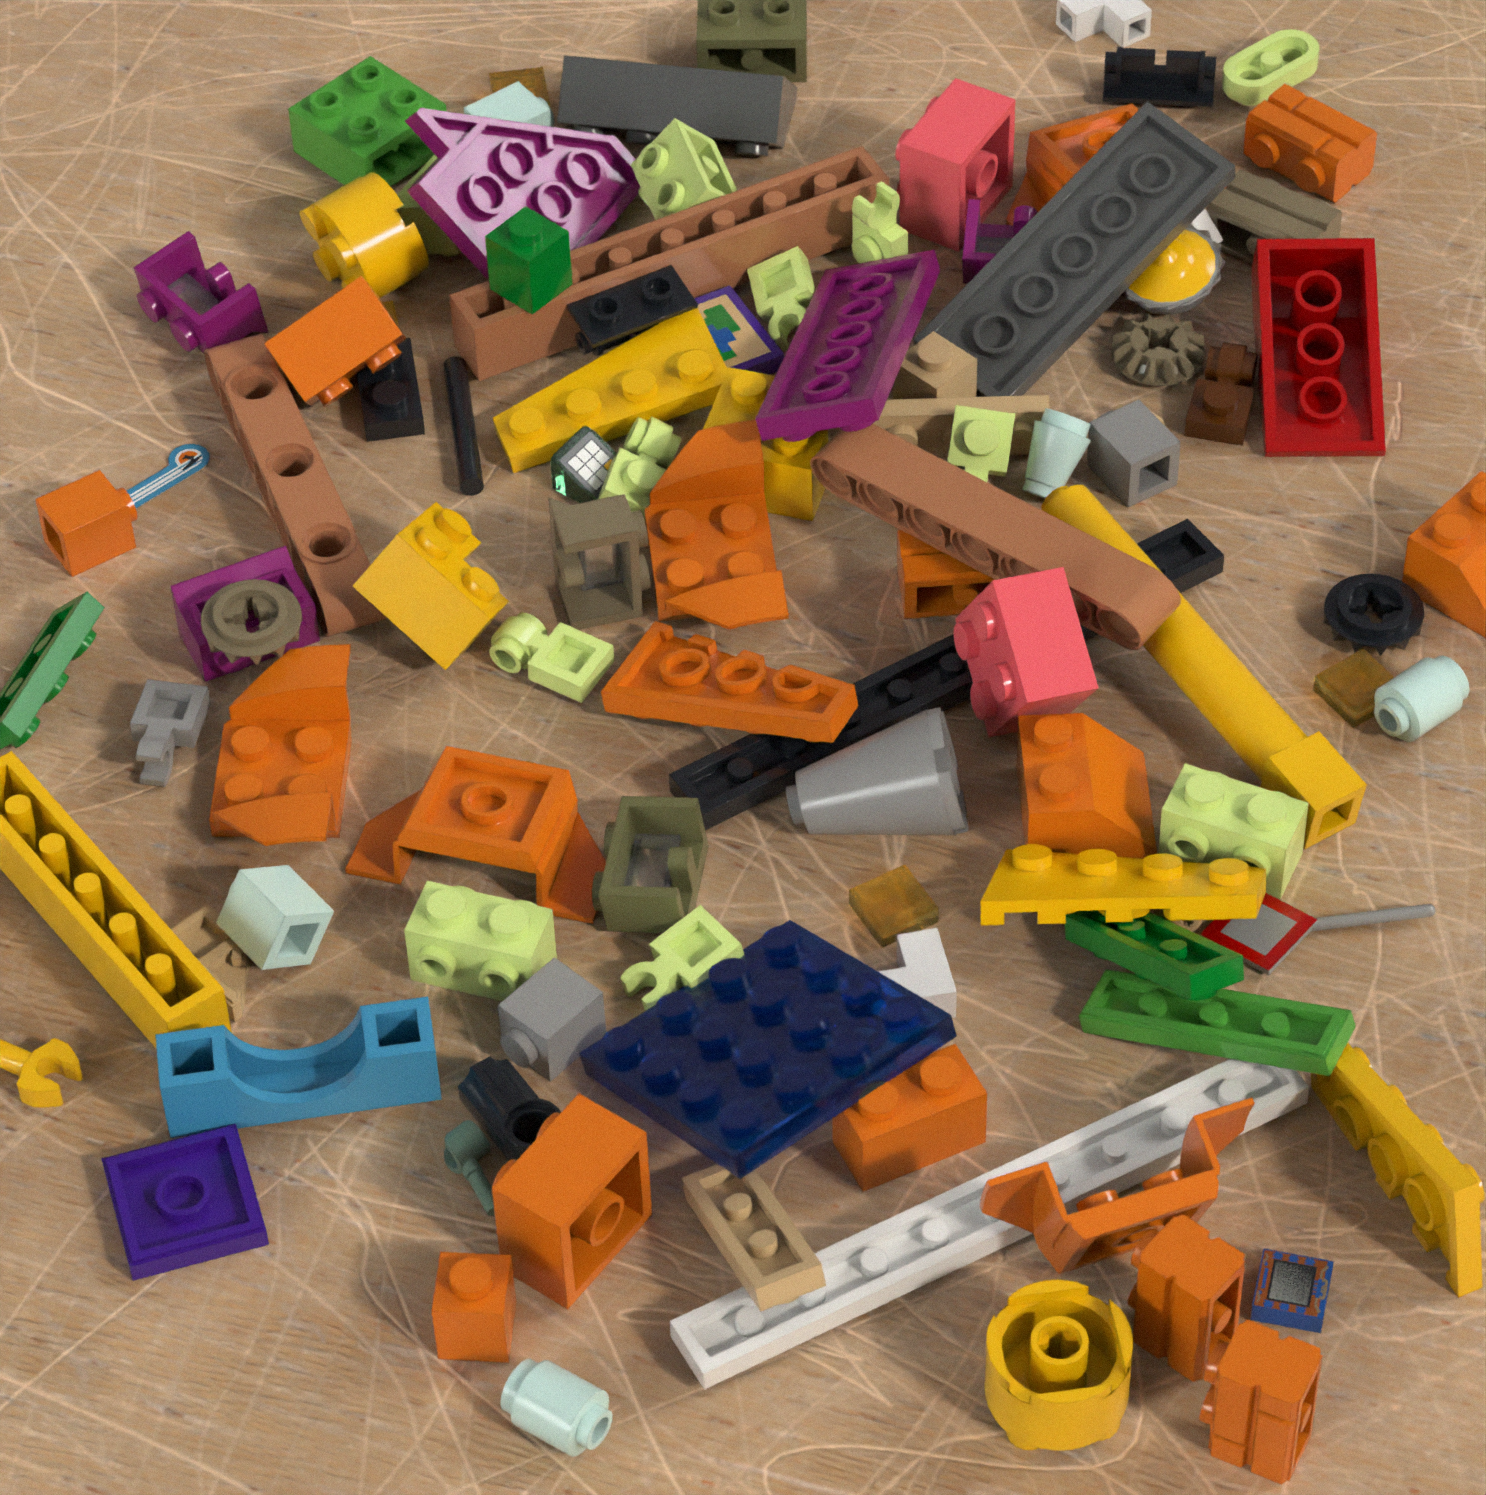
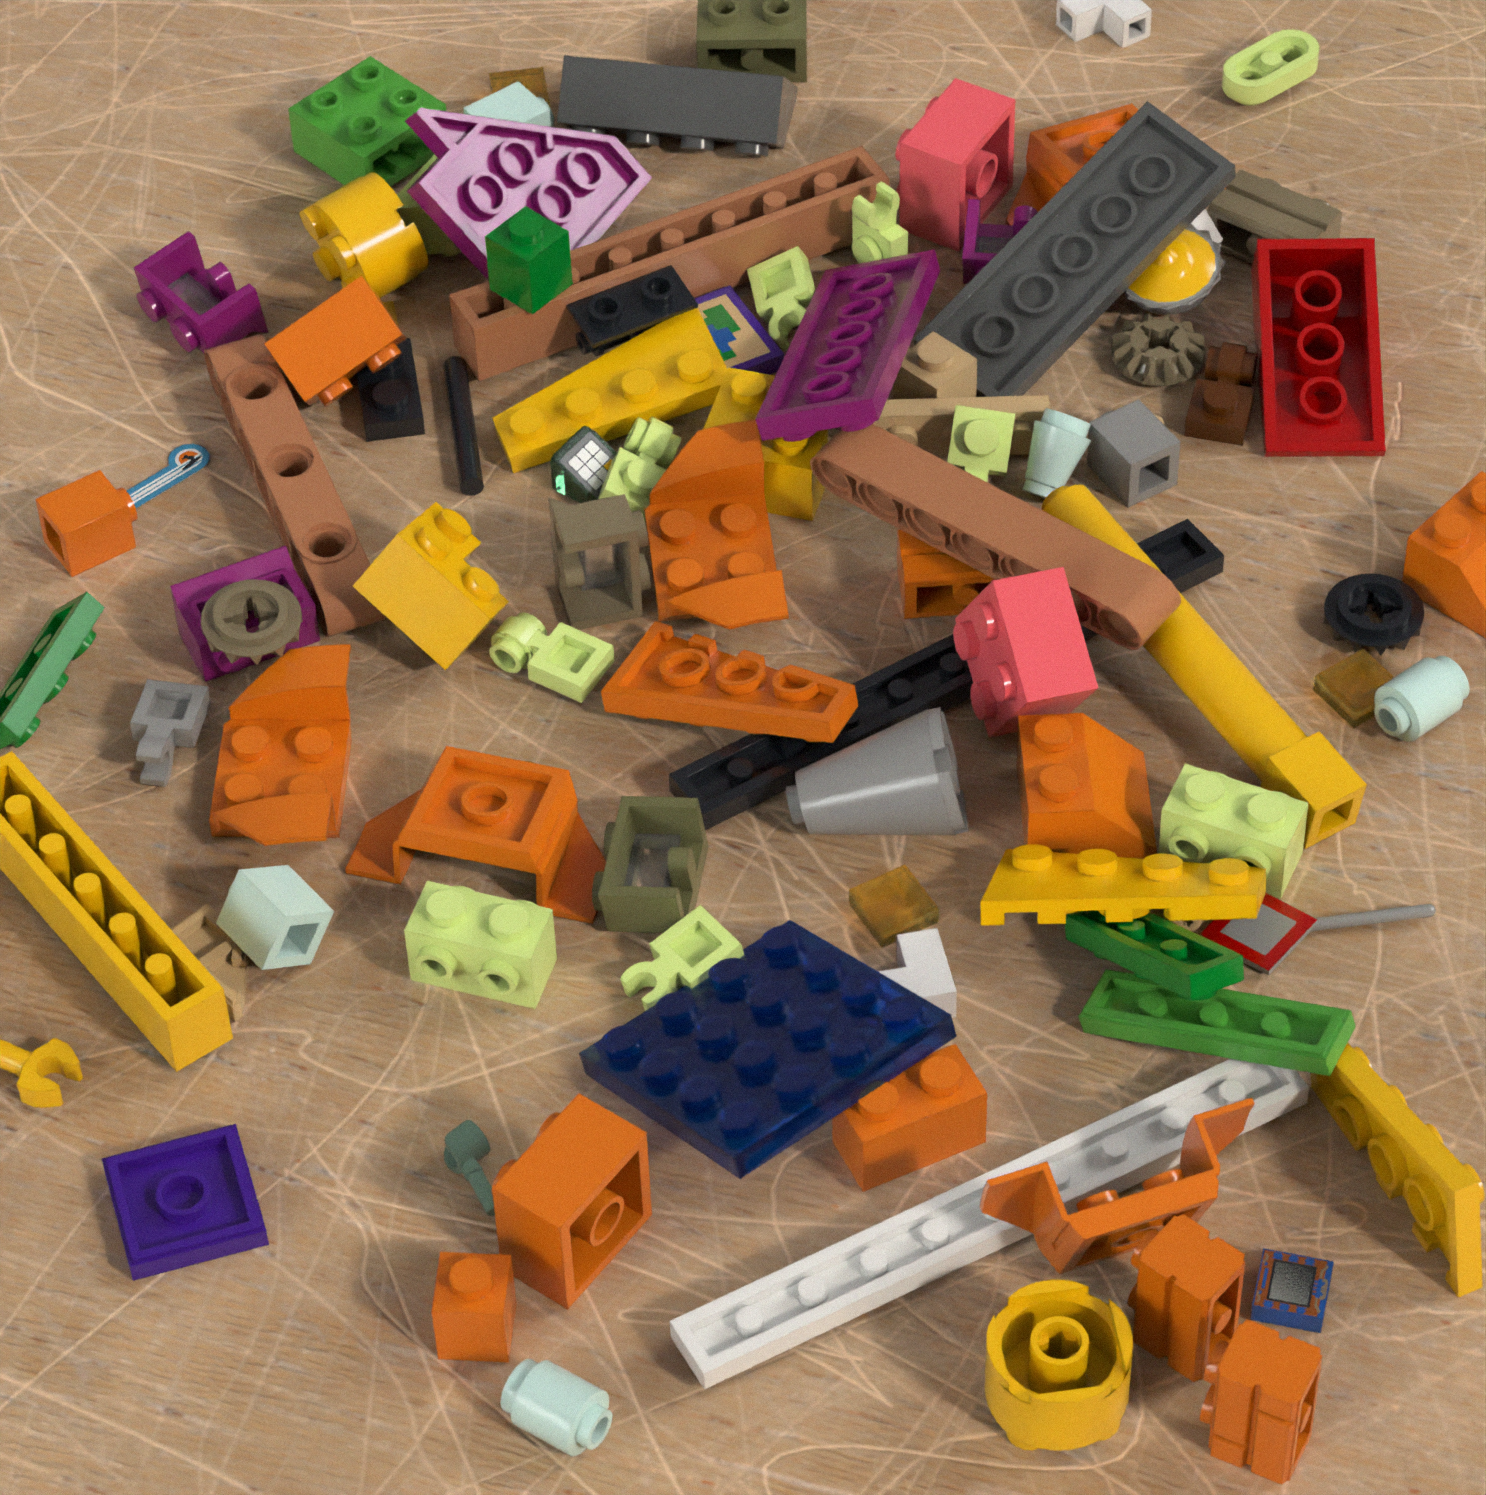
dark azure arch [155,997,442,1138] -> none
black piece [458,1056,561,1161] -> none
light grey brick [498,957,606,1082] -> none
yellowish green brick [631,118,738,220] -> none
tan plate [681,1154,826,1312] -> none
black hinge [1102,46,1216,107] -> none
orange brick [1243,83,1377,203] -> none

